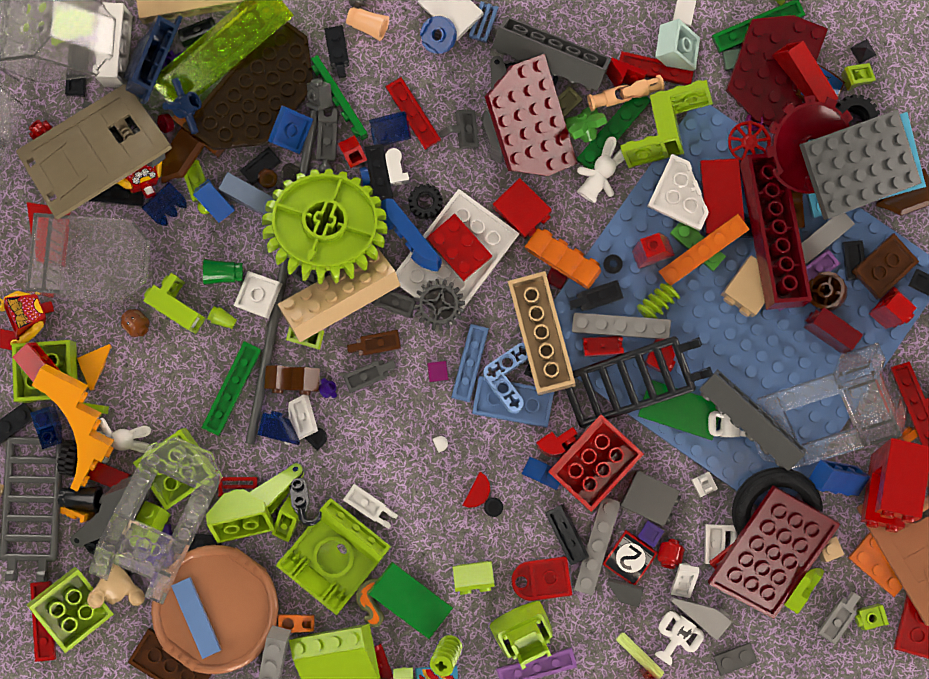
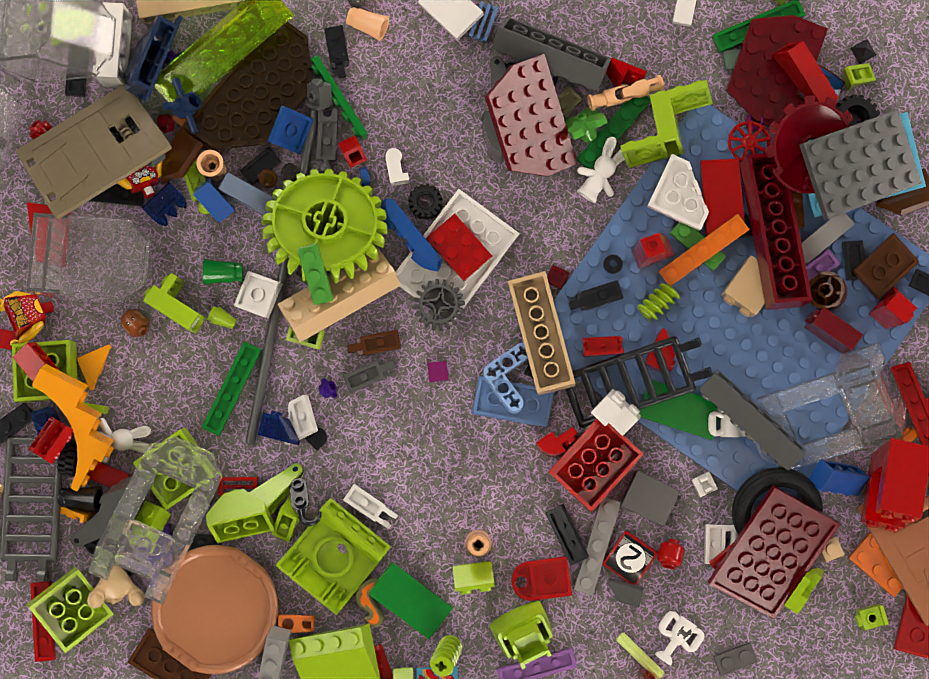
medium blue tile [171,577,222,659] -> none
black plate [178,17,219,47] -> none
reddish brown brick [264,365,320,395] -> none
black plate [364,144,394,201] -> none
clear blue plate [369,111,412,146] -> none
dark grey hinge [371,291,416,318] -> none
red tile [385,77,441,150] -> none
tile [420,16,457,54] -> none
white hinge [432,436,448,453] -> none
dark grey plate [439,110,480,149] -> none
medium blue tile [451,324,489,403] -> none
red tile [462,472,490,508] -> none
black plate [484,497,503,517] -> none
red brick [492,178,552,239] -> none
blue slope [522,456,560,490] -> none
orange brick [524,228,602,290] -> none
light grey plate [572,313,671,340] -> none
red tile [619,51,694,86] -> none
dark purple plate [637,520,664,548] -> none
light aqua slope [655,19,700,71] -> none
light grey slope [669,597,732,640] -> none
white tile [671,563,699,598] -> none
light grey hinge [817,591,861,645] -> none
none -> red brick [28,416,74,464]
none -> light nougat plant [197,150,226,181]
none -> bright green plate [297,243,334,305]
none -> light nougat plant [465,530,492,557]
none -> white brick [591,389,641,436]

